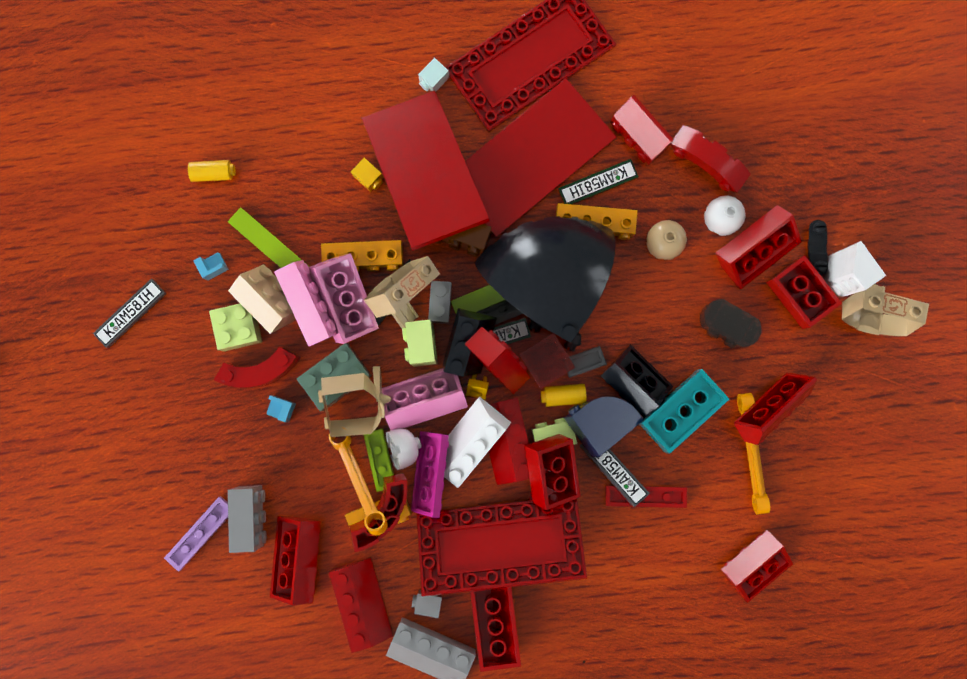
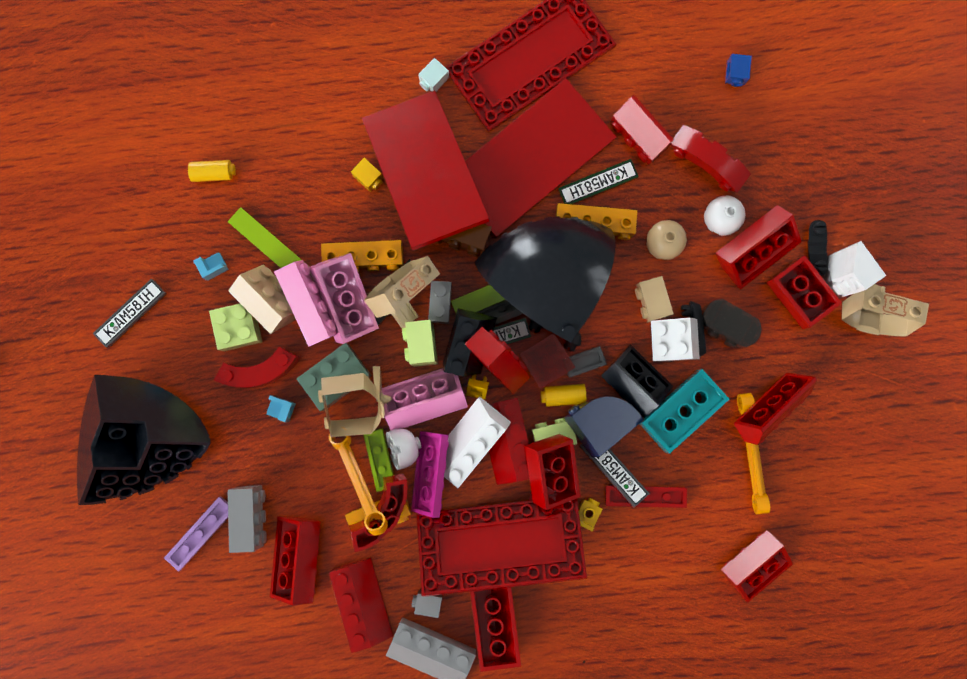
none -> black brick [77,375,211,505]
none -> yellow brick [578,498,602,531]
none -> tan brick [635,276,674,323]
none -> white brick [651,318,700,362]
none -> black piece [680,301,706,357]
none -> blue brick [725,54,752,87]

